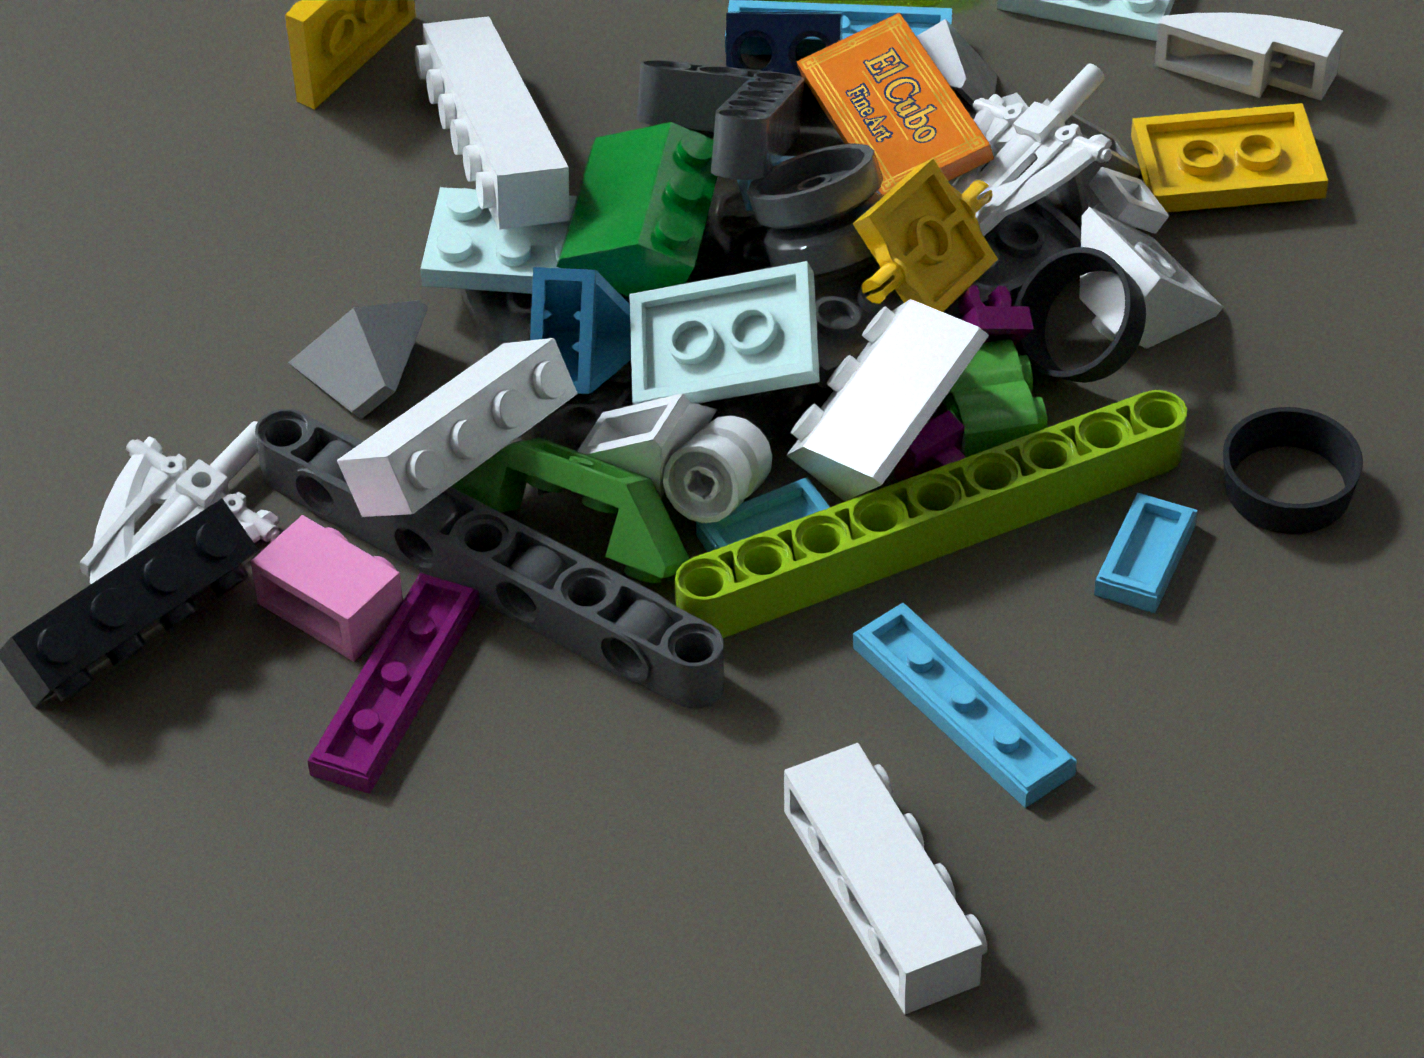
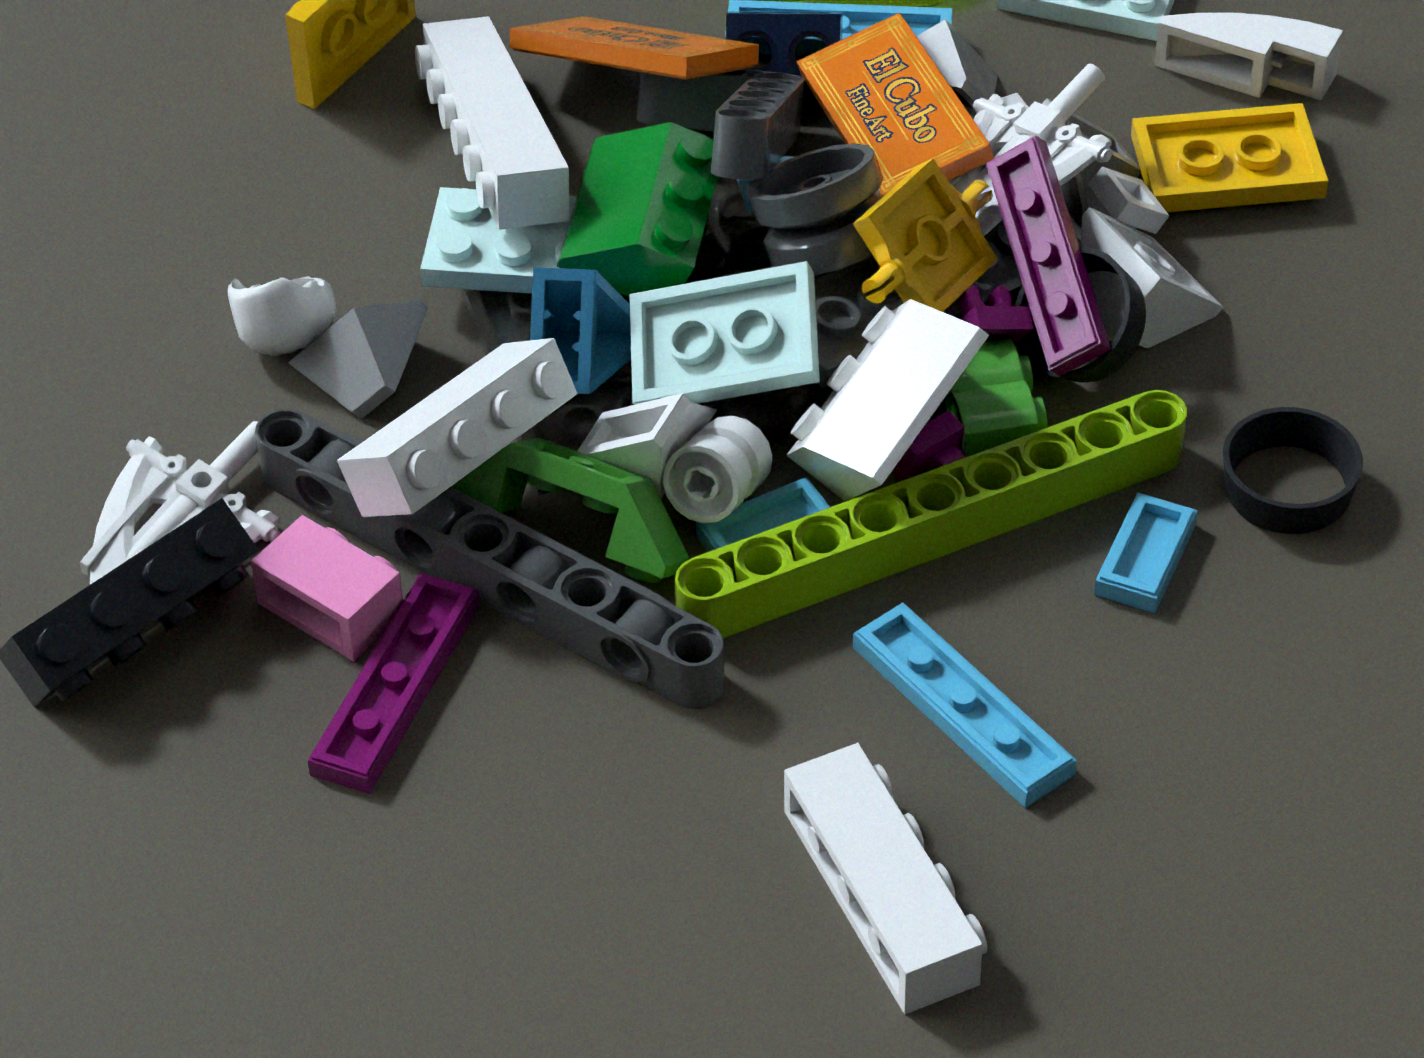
none -> white hair [228,276,336,356]
none -> orange tile [509,16,759,80]
none -> magenta tile [986,135,1111,376]

